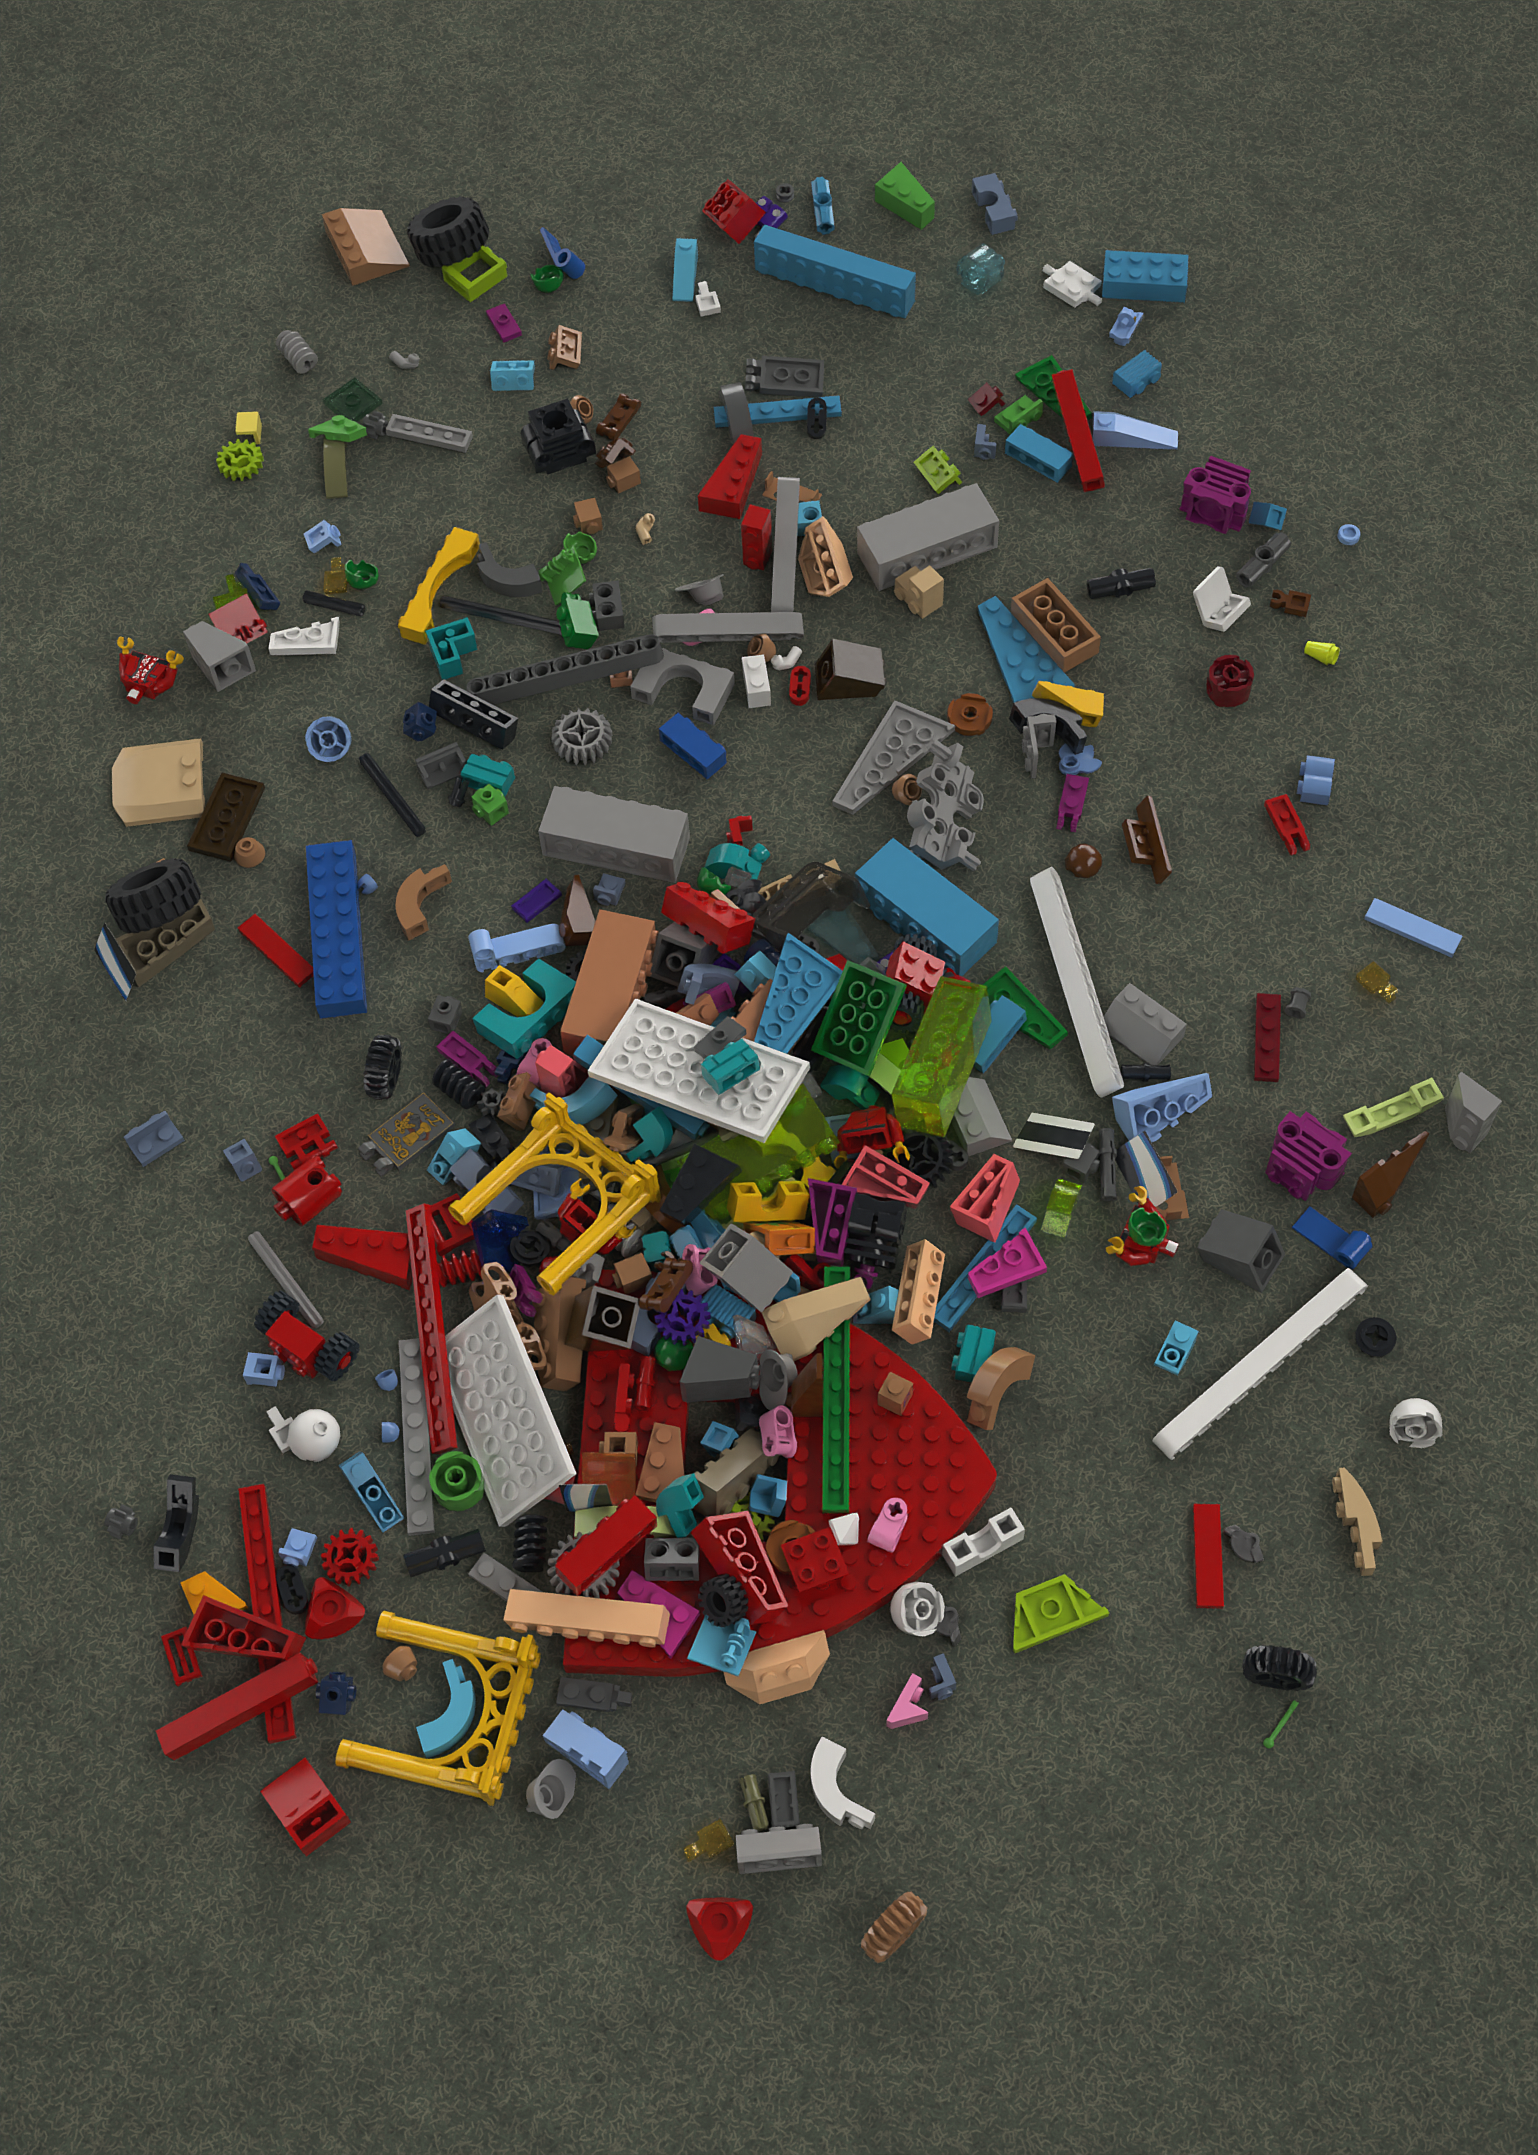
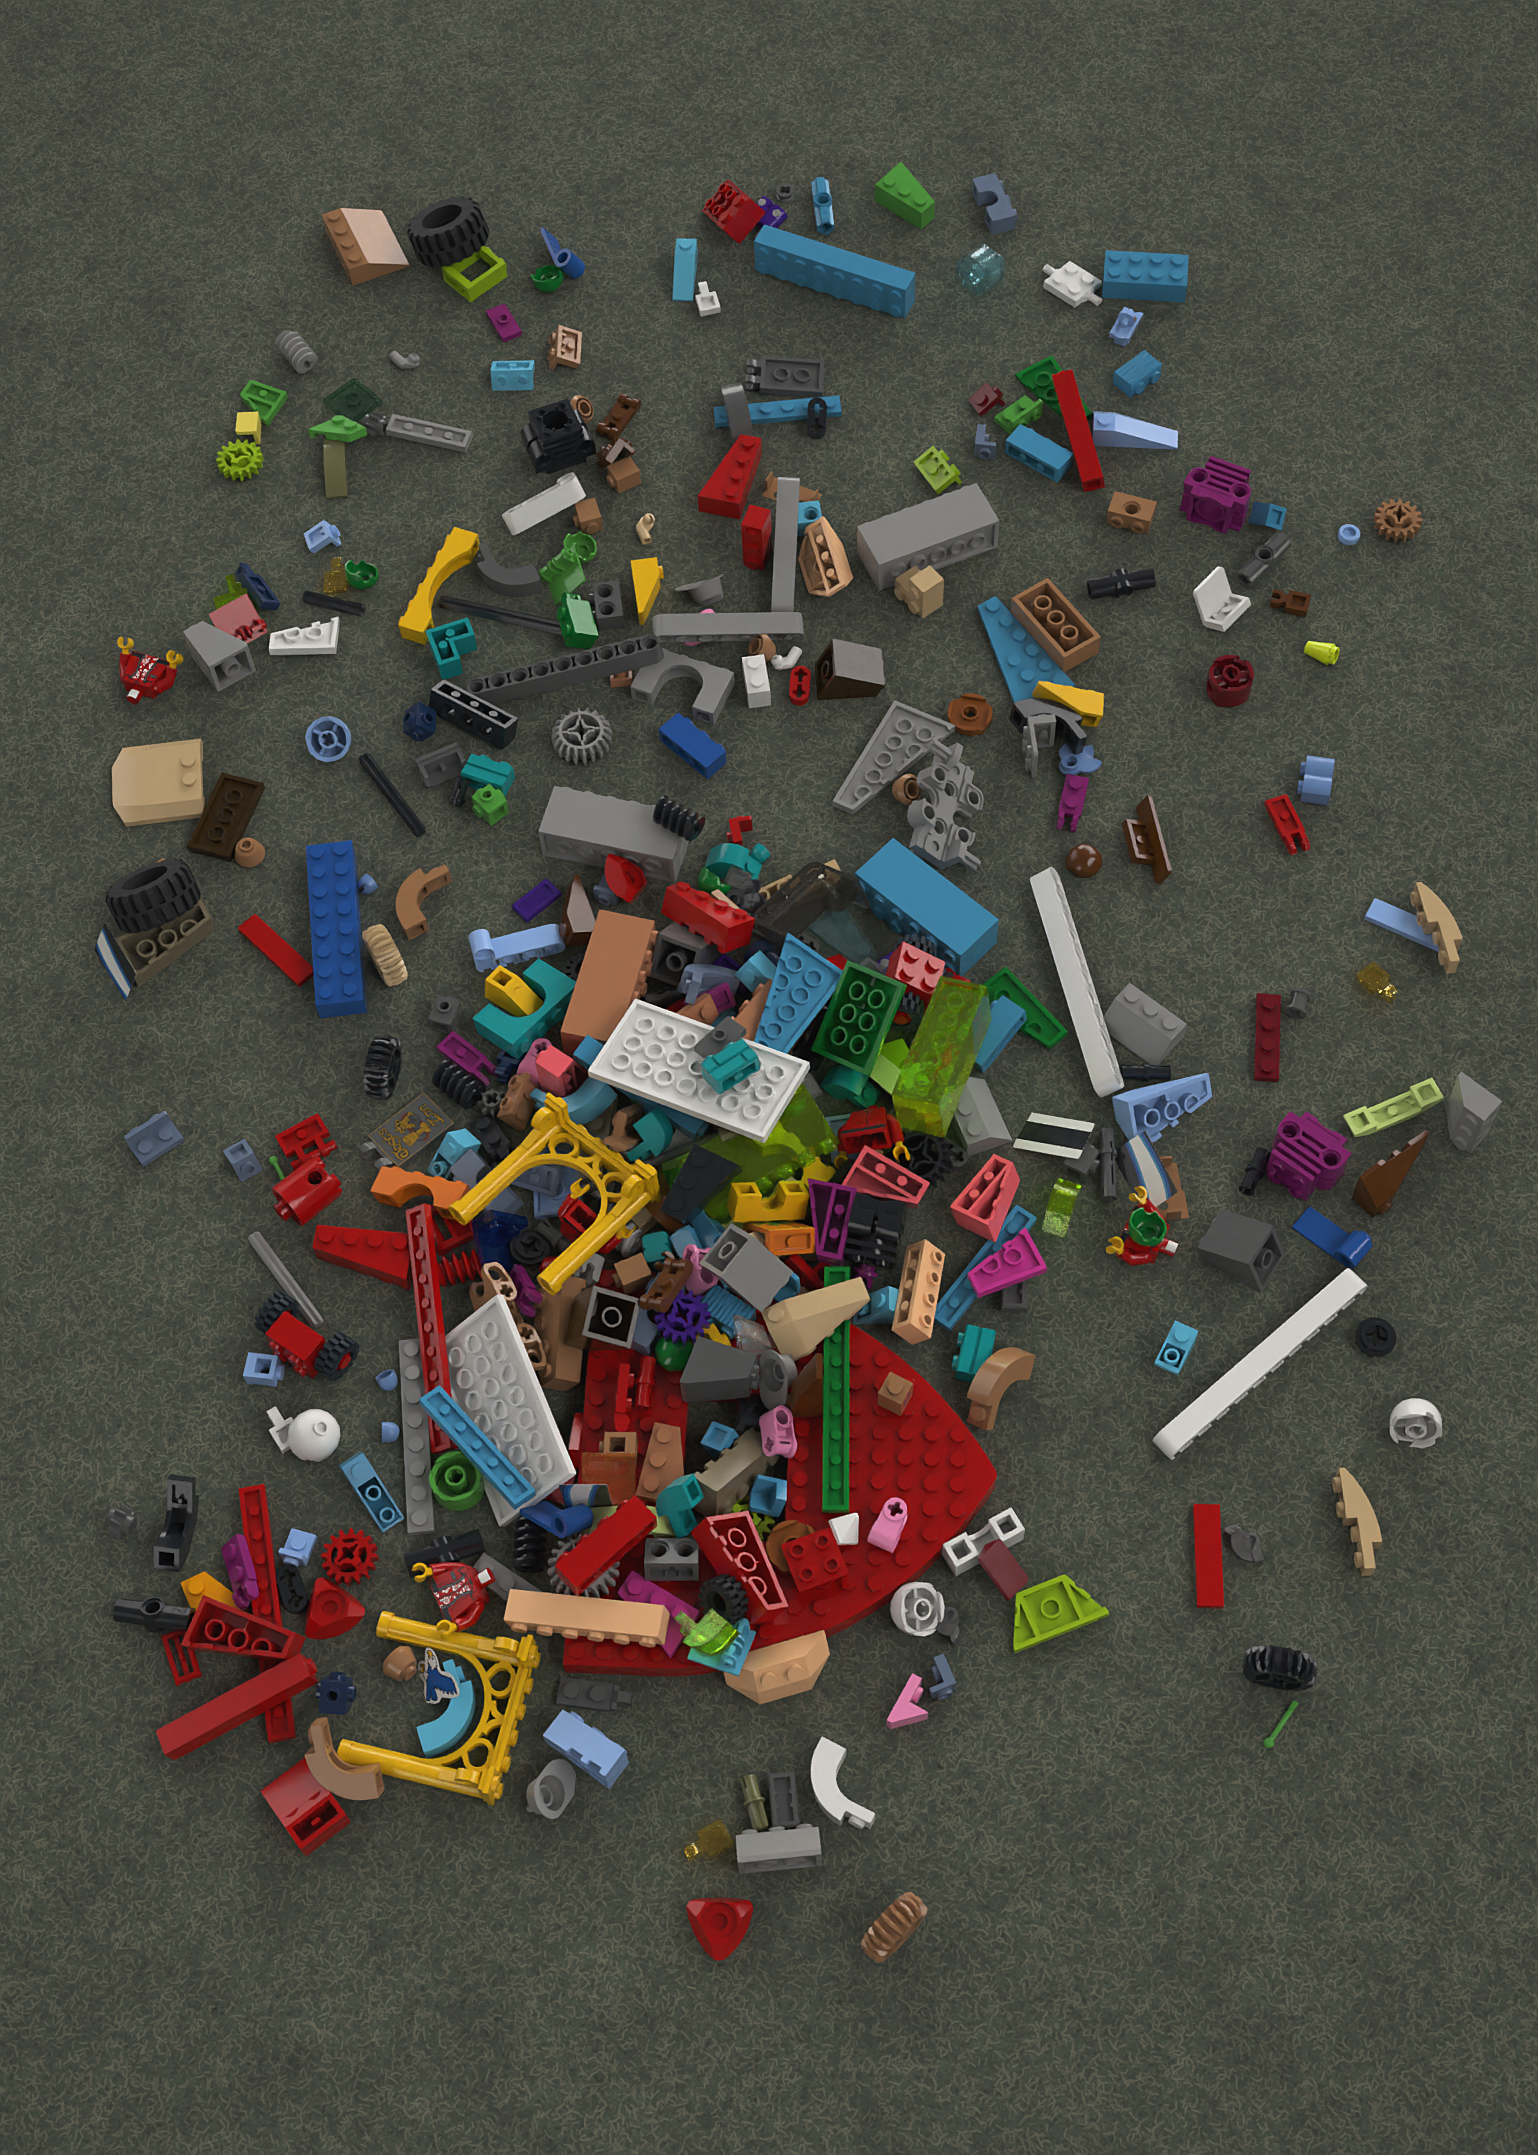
none -> black piece [113,1597,196,1633]
none -> magenta hinge [221,1534,259,1610]
none -> bright green wing [240,379,288,426]
none -> medium nougat arch [305,1717,385,1800]
none -> tan gear [362,924,408,987]
none -> orange arch [370,1166,470,1221]
none -> torso [412,1562,496,1640]
none -> sticker [418,1647,460,1704]
none -> dark azure plate [419,1385,536,1510]
none -> white beam [502,472,586,535]
none -> blue door [520,1500,594,1538]
none -> red tile [568,1413,584,1468]
none -> red hat [605,853,648,904]
none -> yellow slope [631,557,664,625]
none -> black piece [653,795,705,841]
none -> clear neon green brick [674,1608,740,1657]
none -> dark red slope [977,1539,1029,1600]
none -> medium nougat brick [1106,491,1157,534]
none -> black pin [1239,1147,1271,1196]
none -> medium nougat gear [1373,499,1422,542]
none -> tan slope [1410,882,1463,974]

